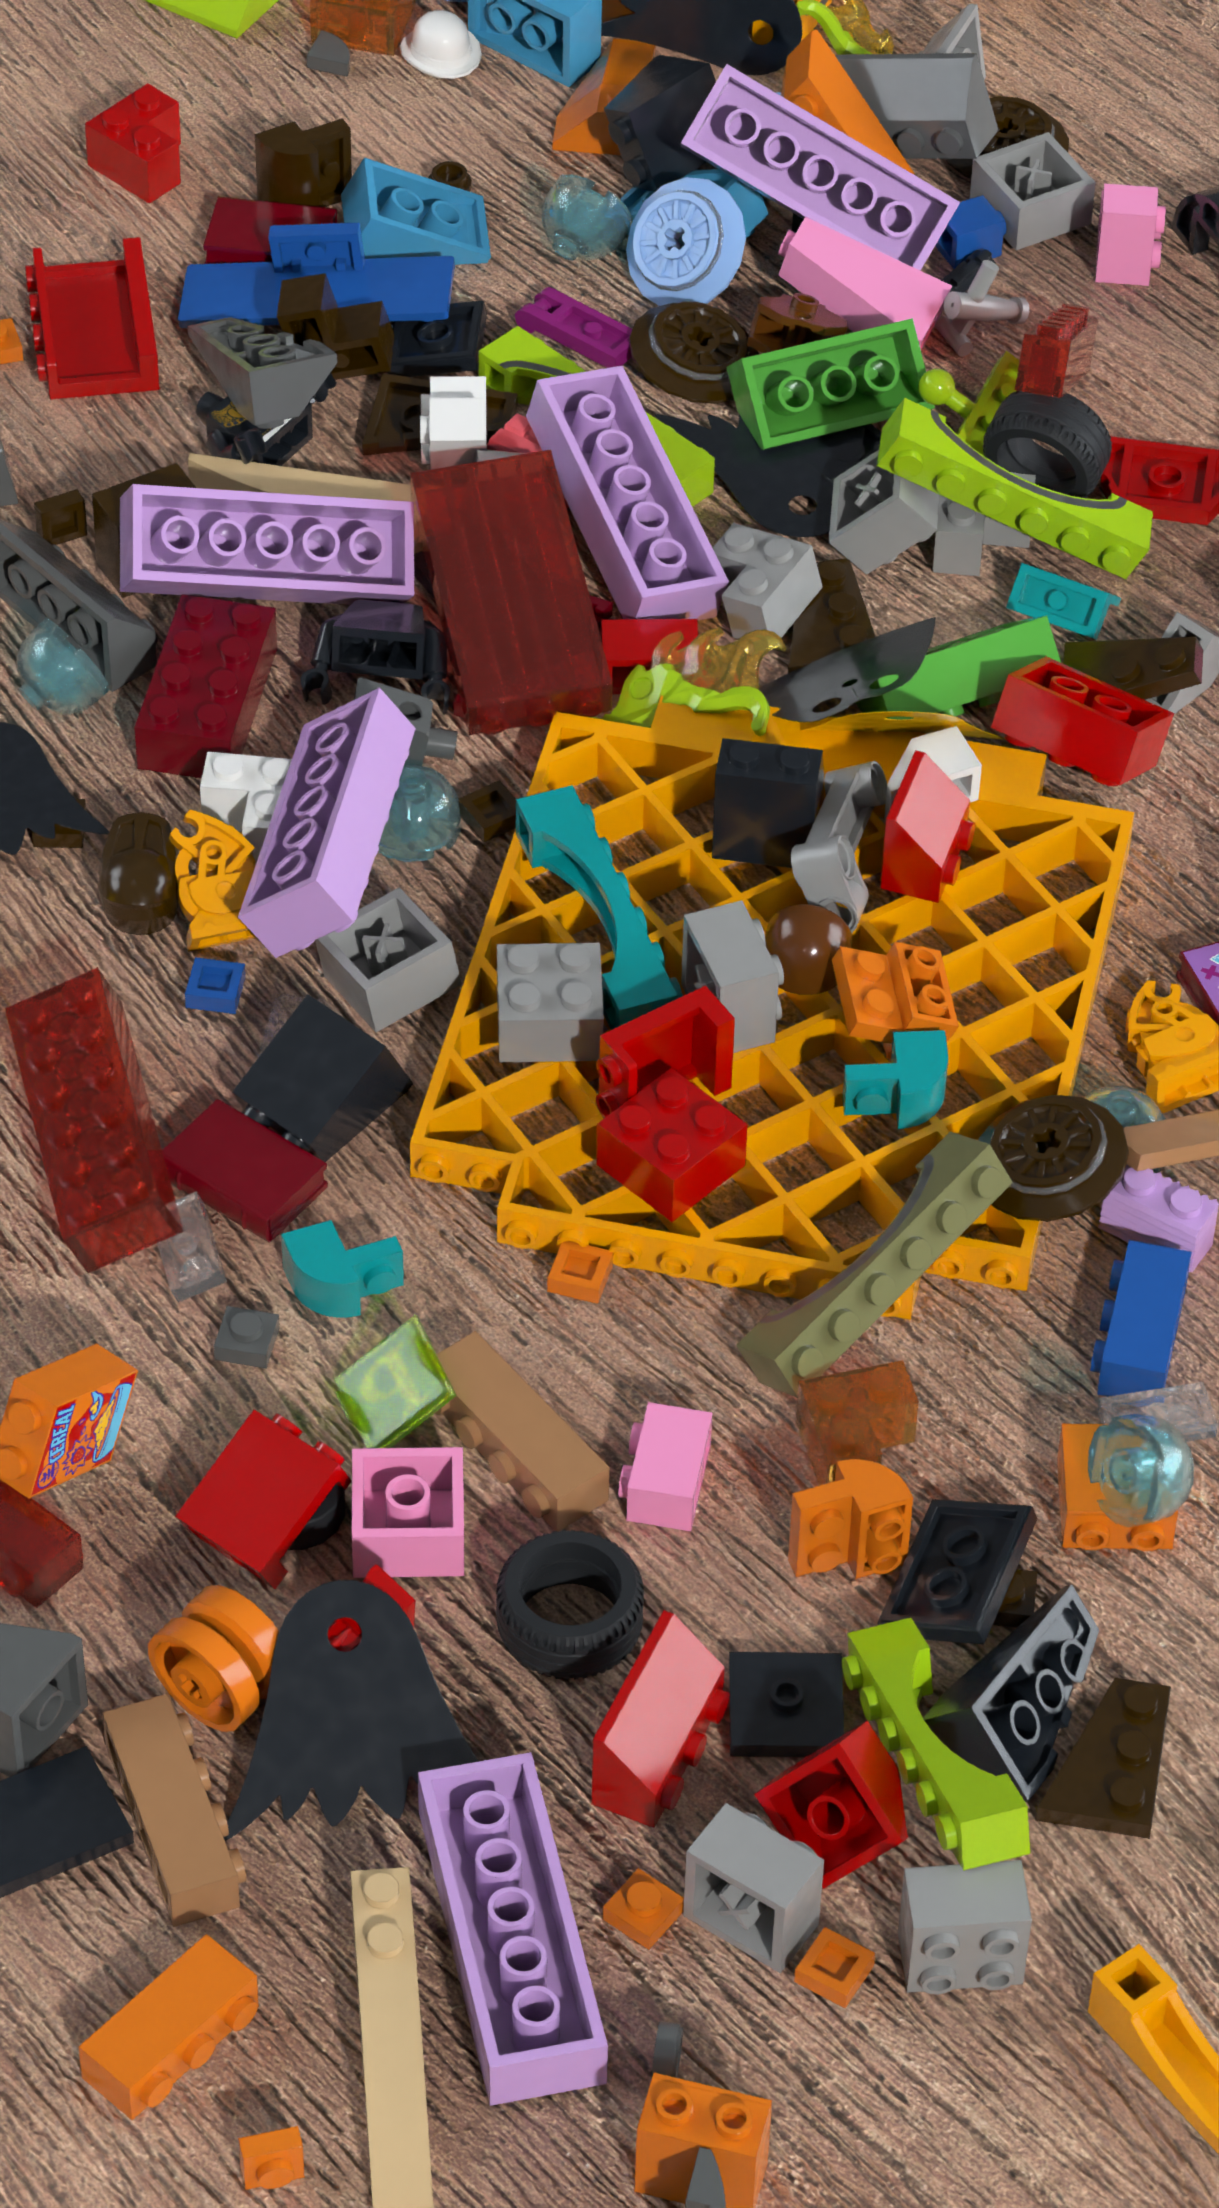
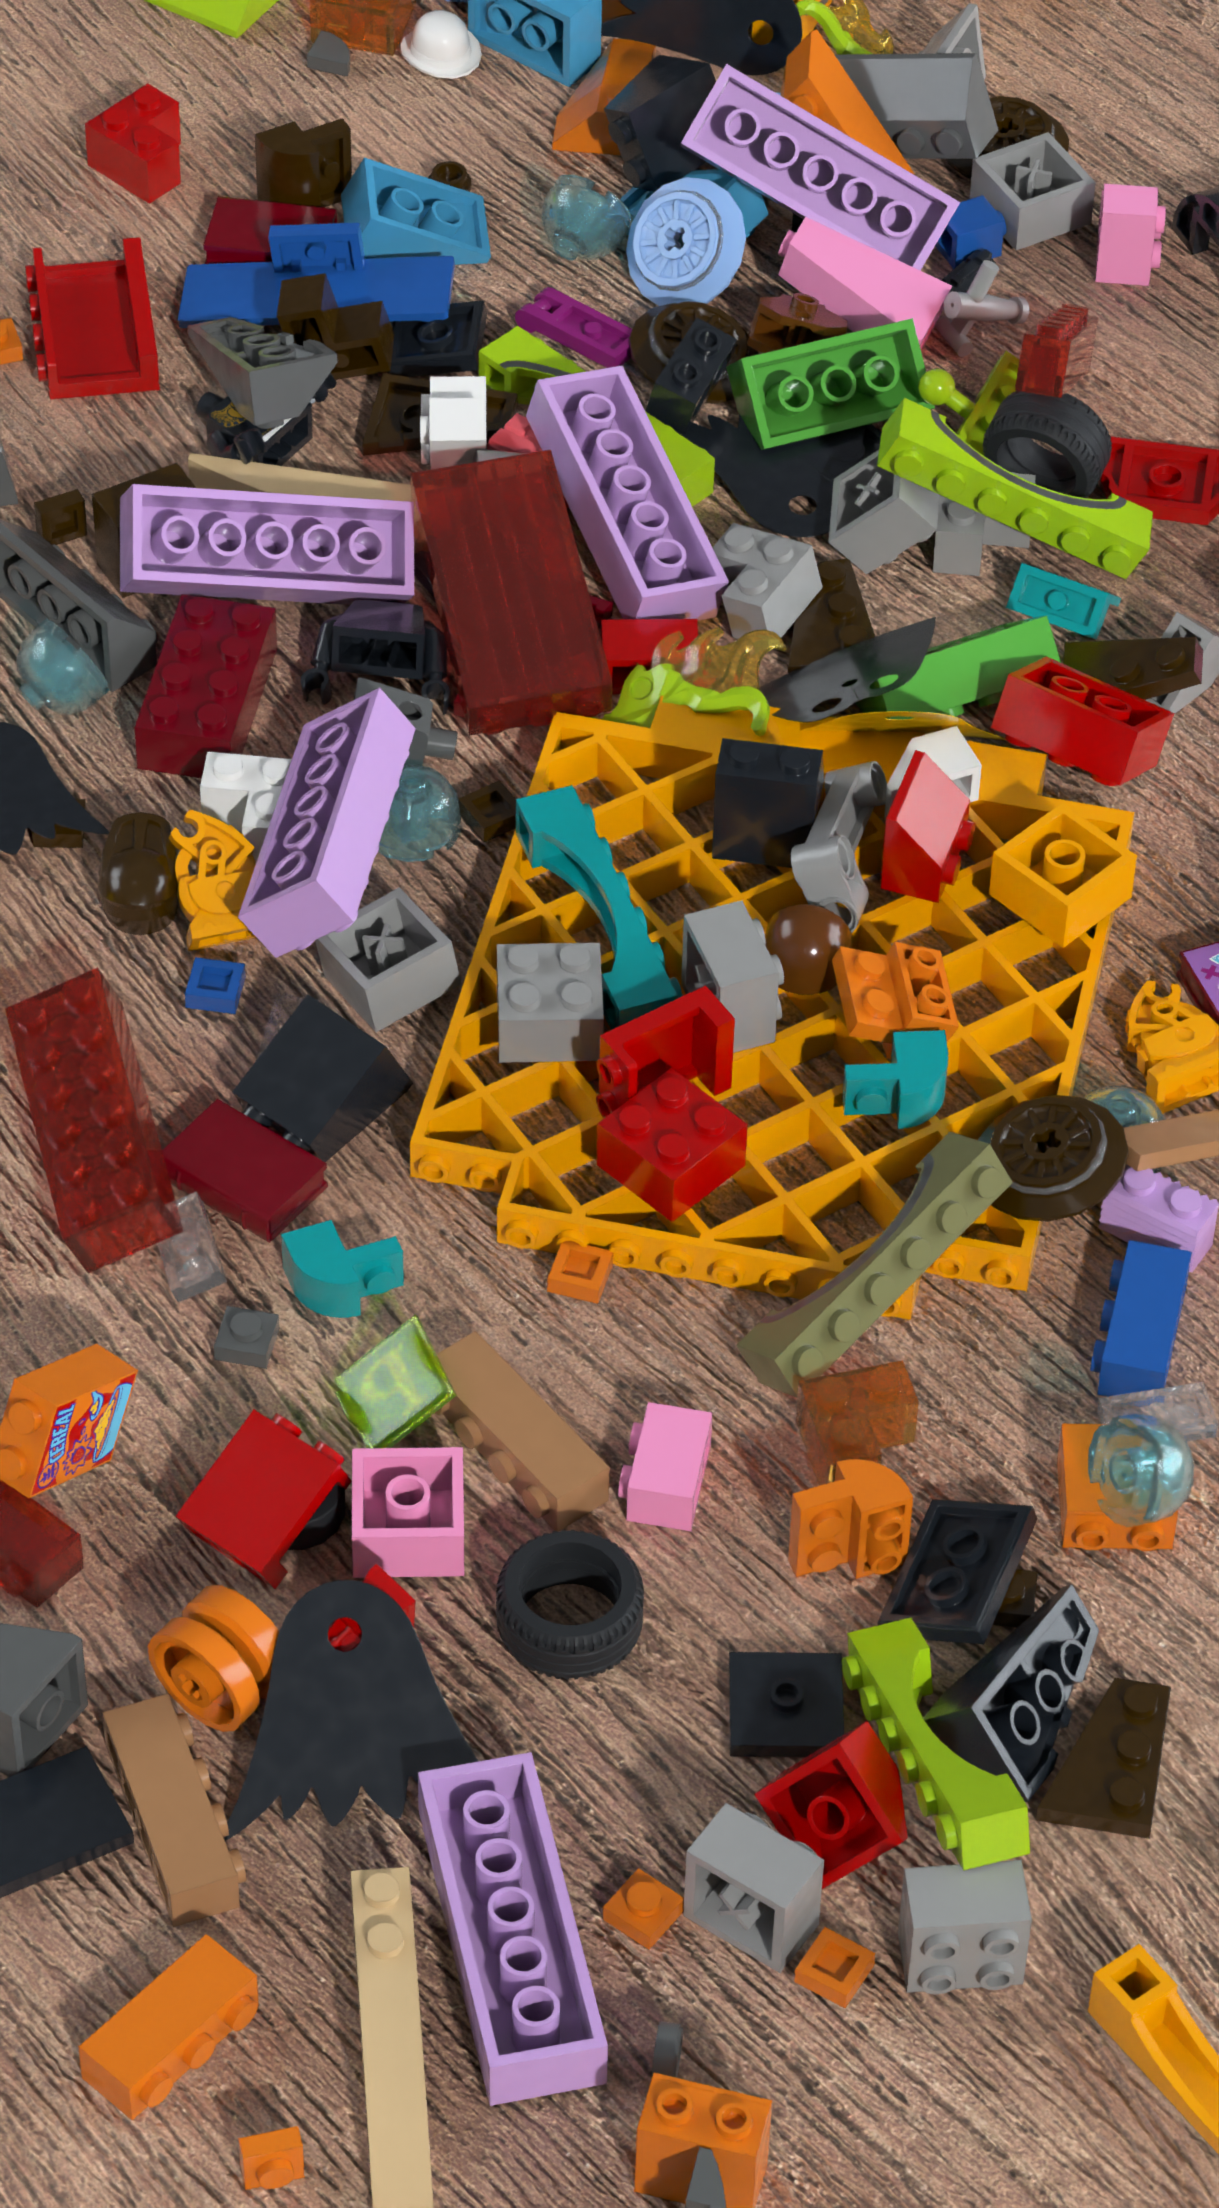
slope [591,1610,730,1828] -> none
none -> black brick [645,318,737,434]
none -> light orange brick [989,803,1137,948]

